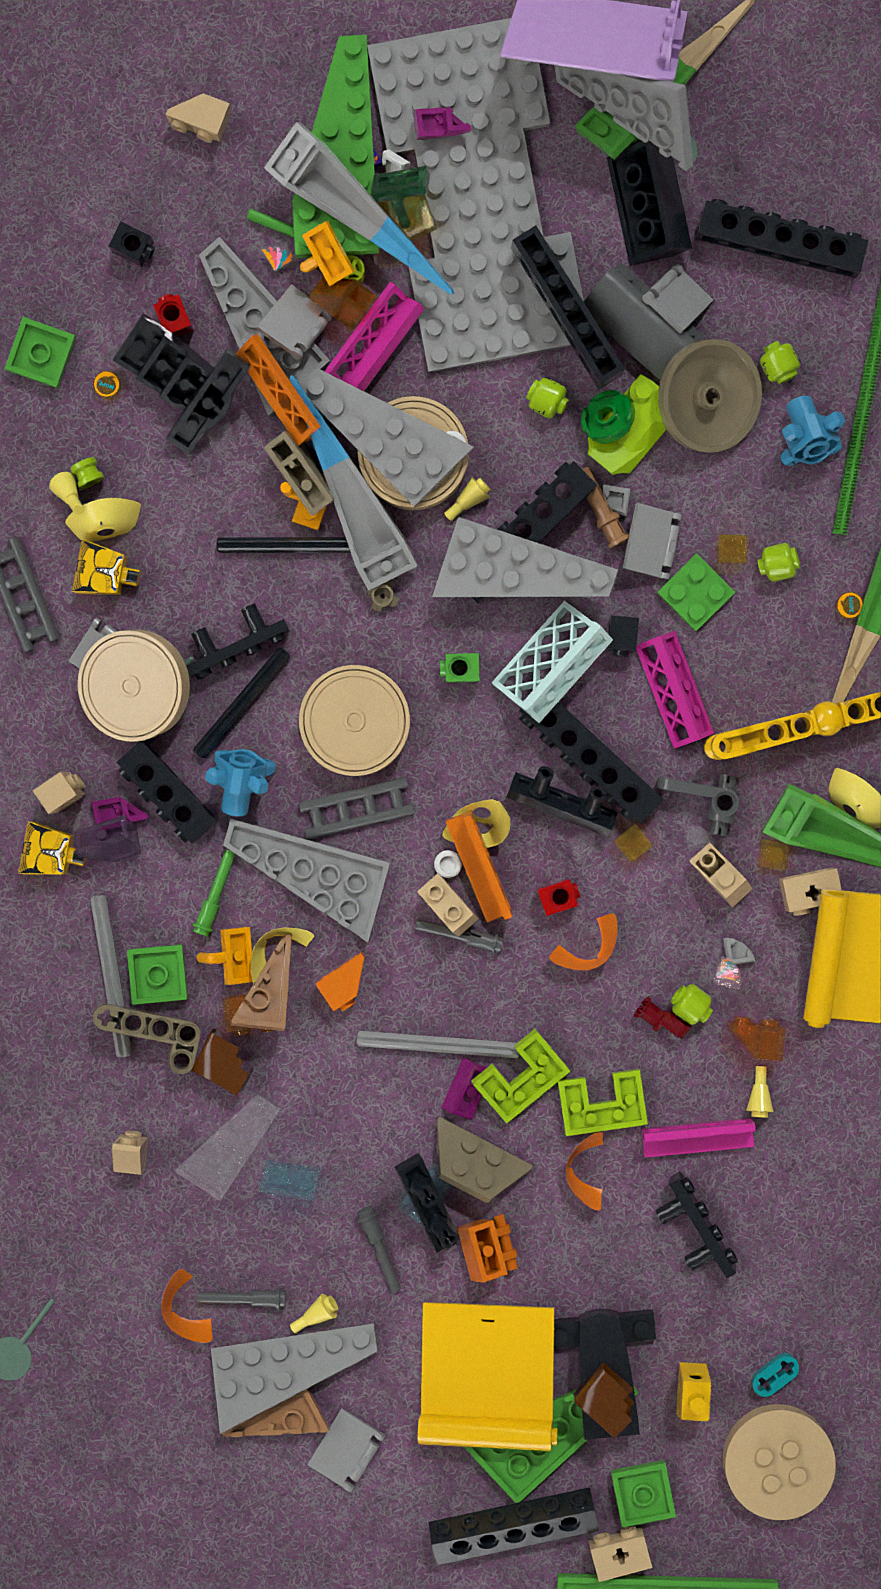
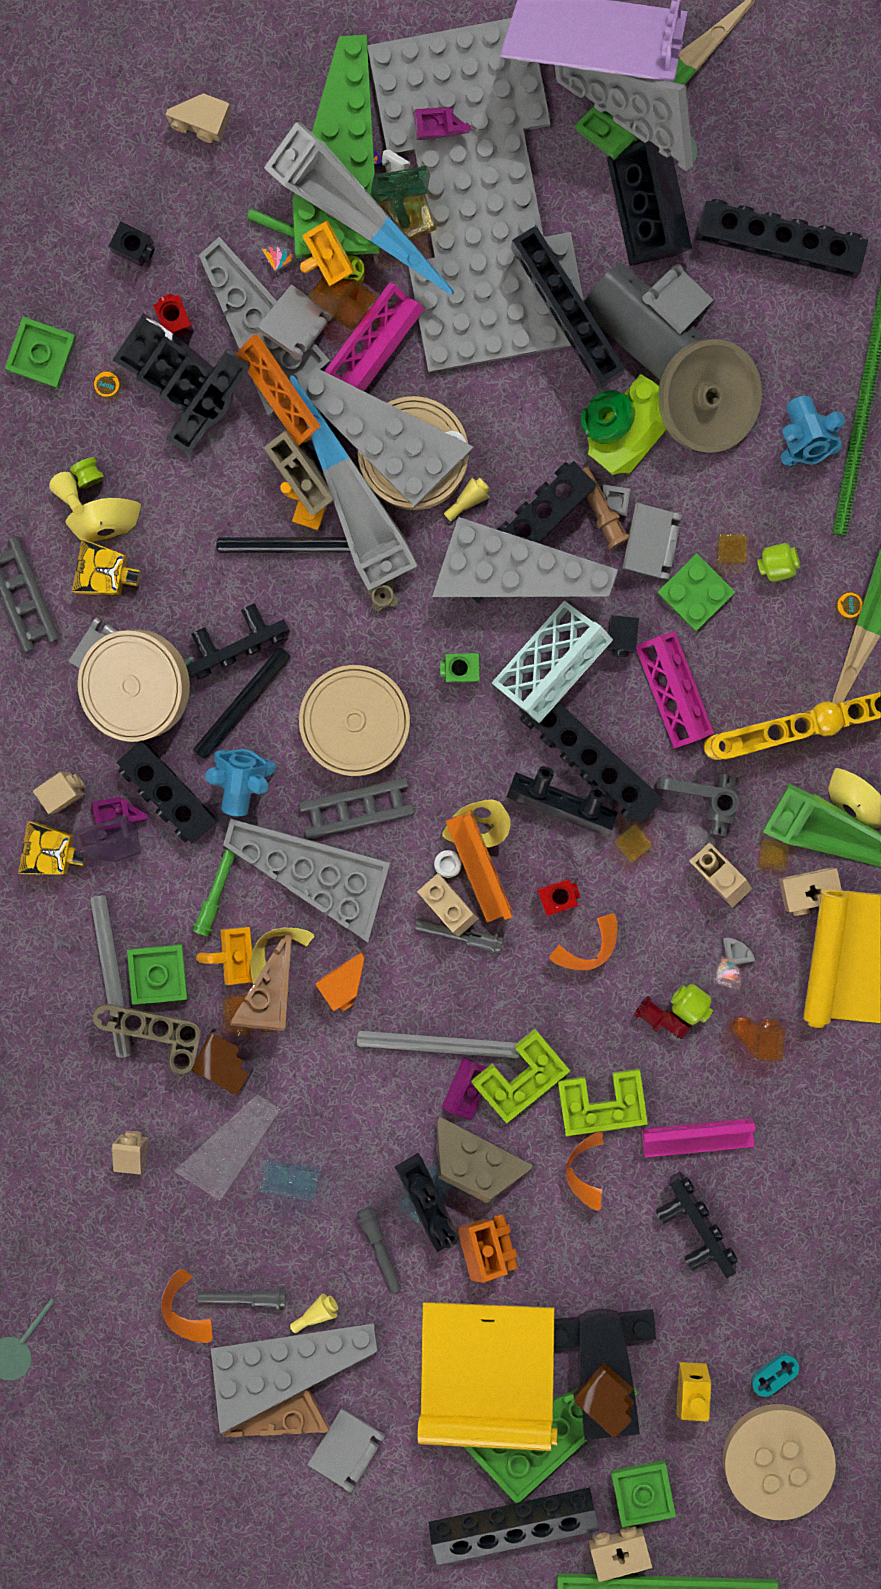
lime head [526,377,569,419] -> none
light yellow cone [746,1066,774,1118] -> none
lime head [759,341,801,385] -> none

